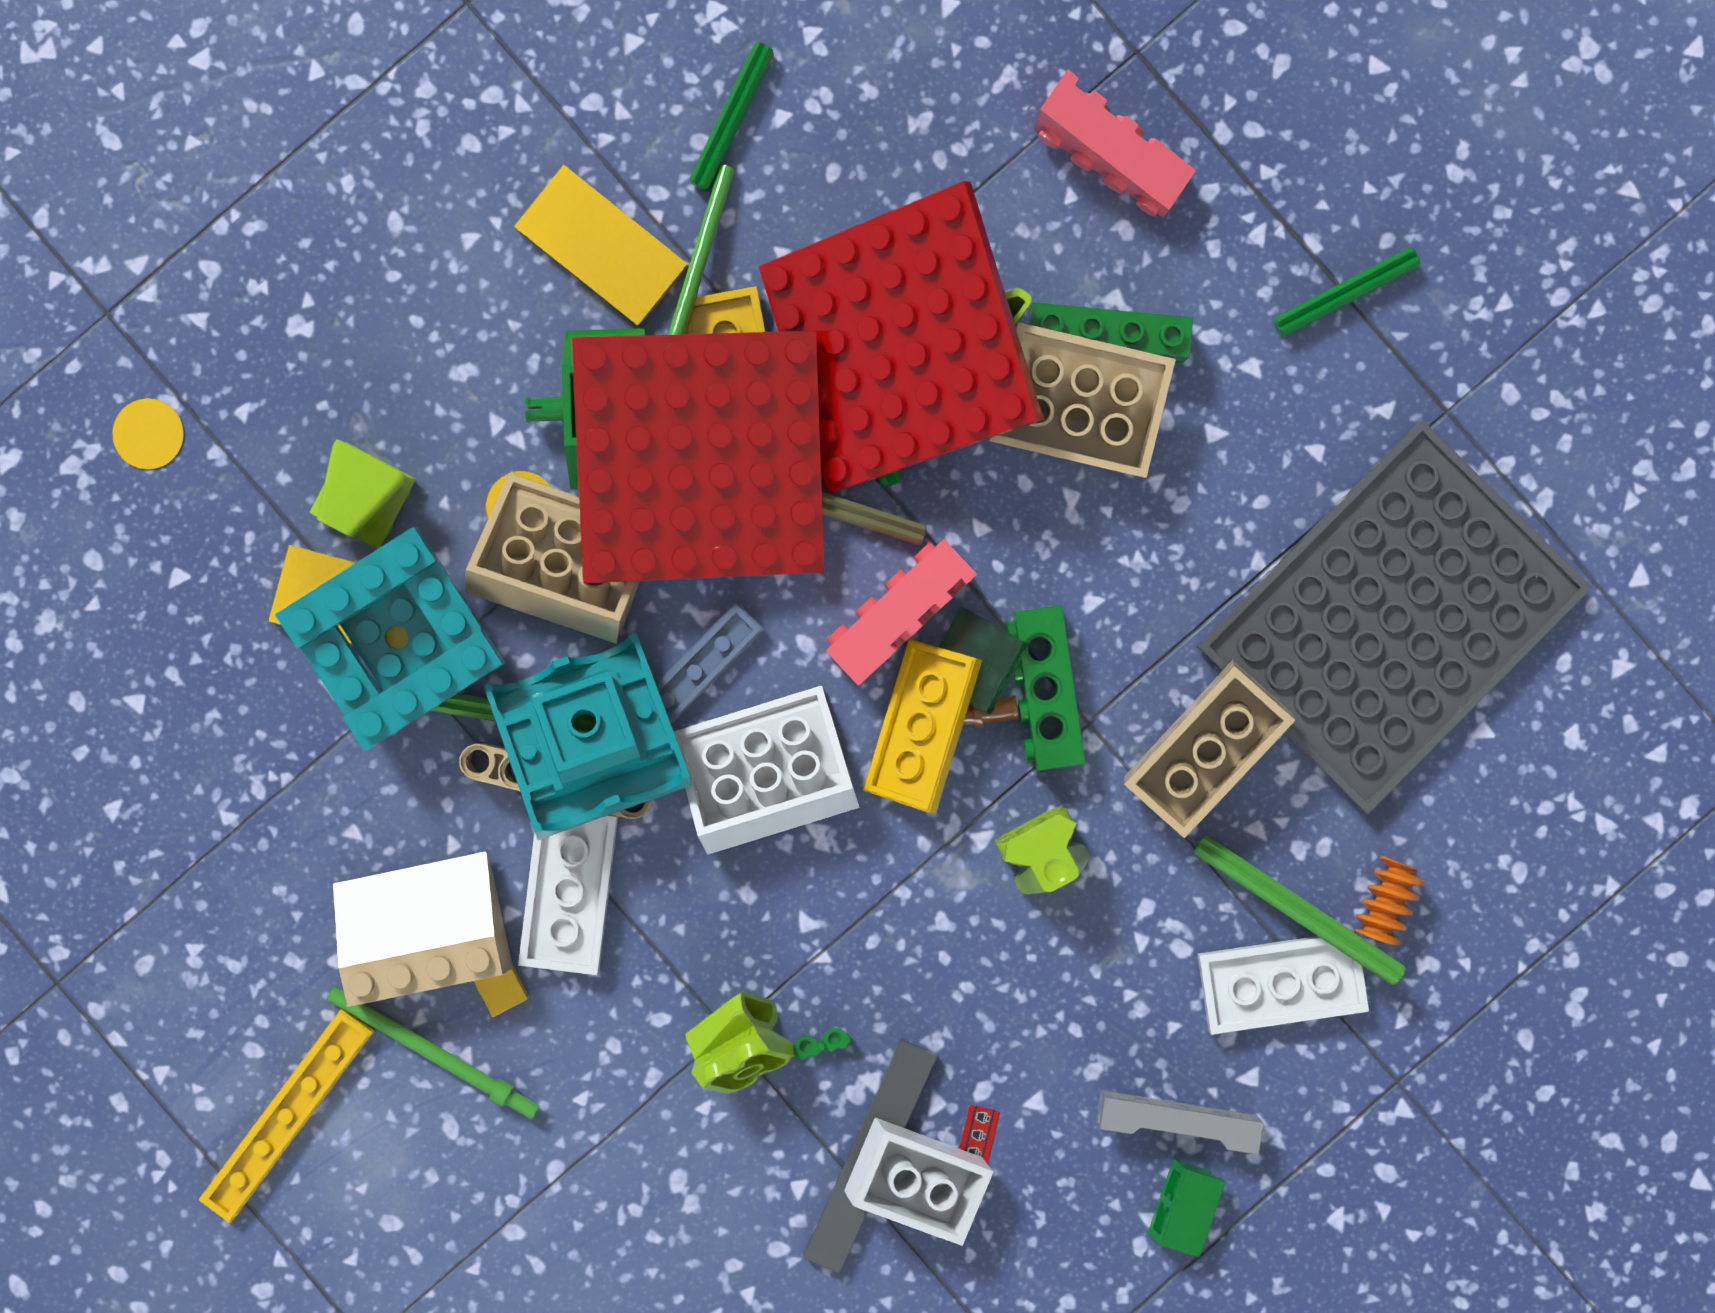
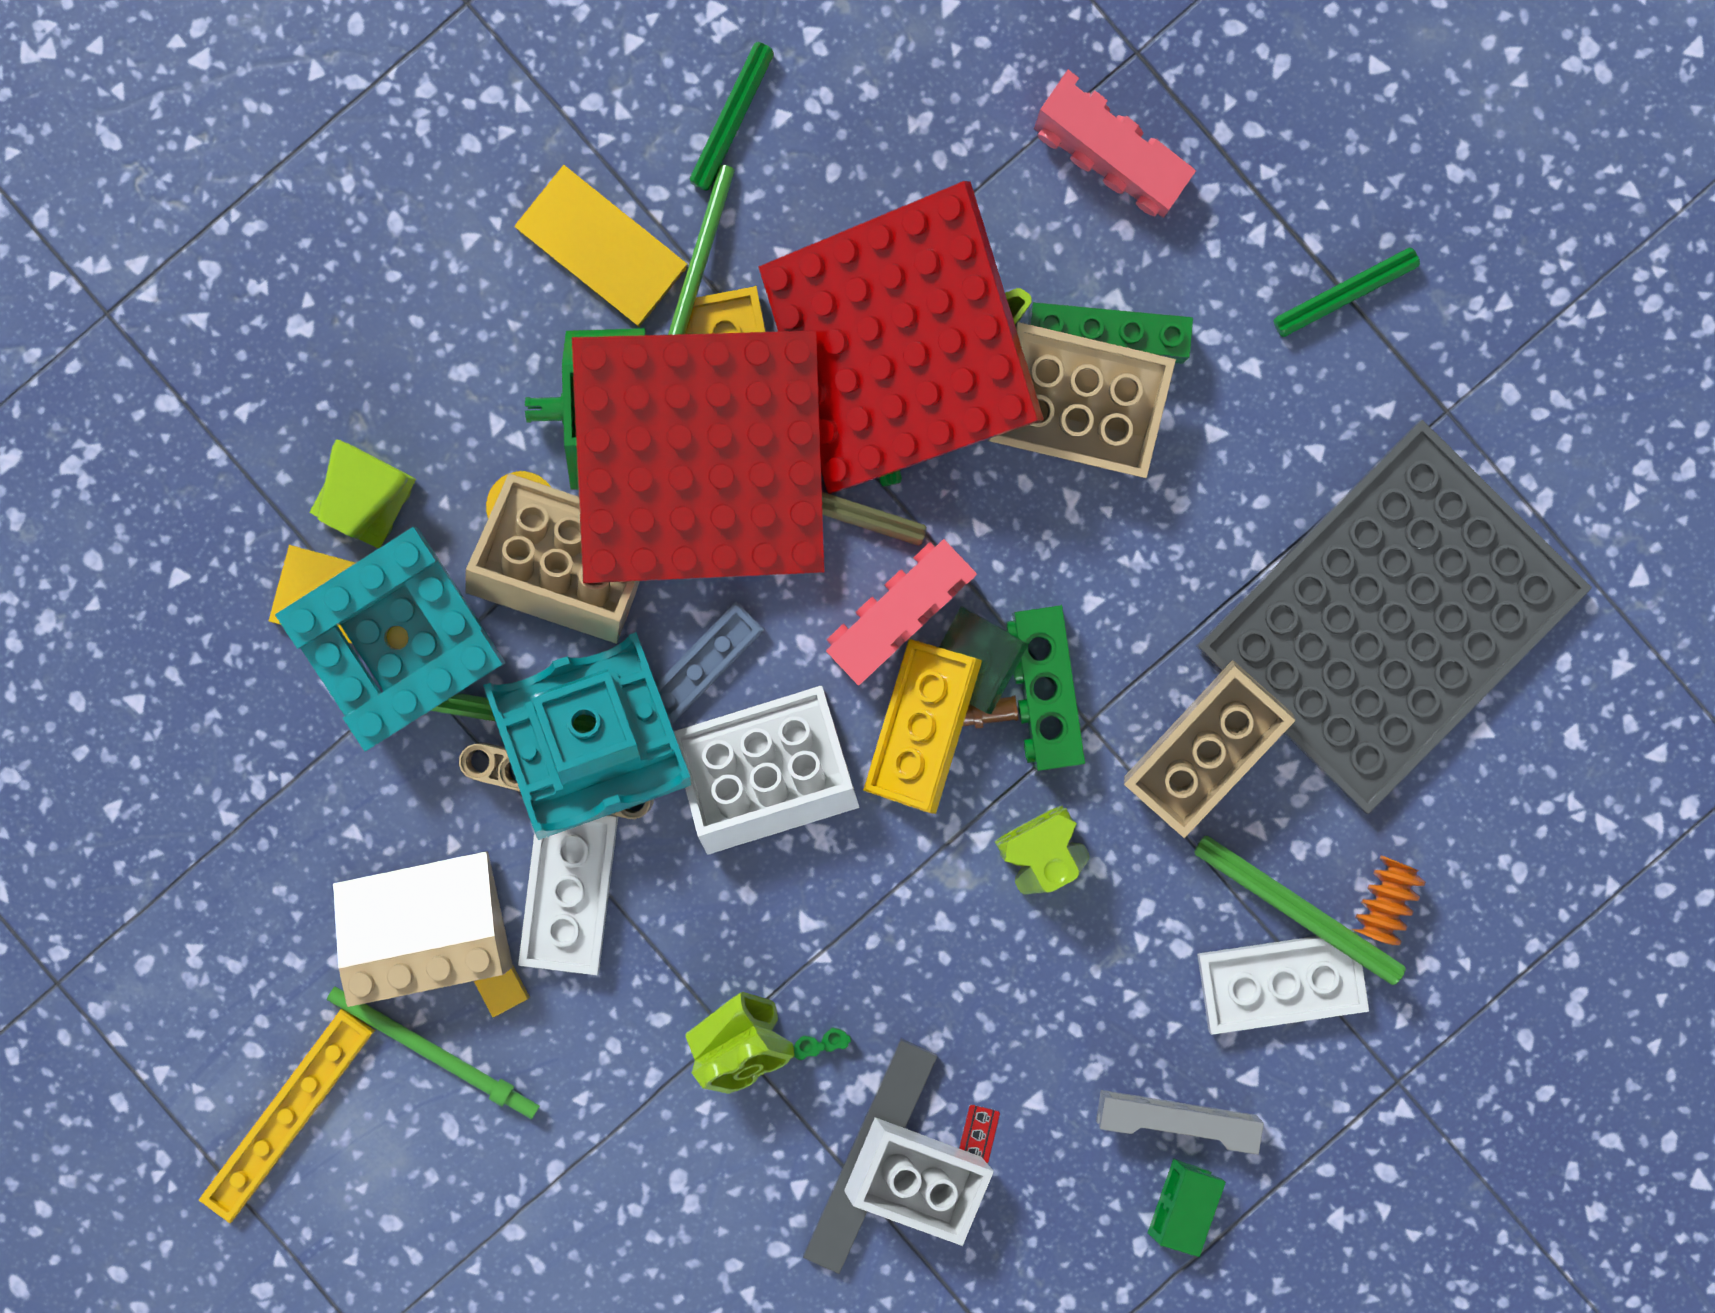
yellow sticker [113,398,184,469] -> none

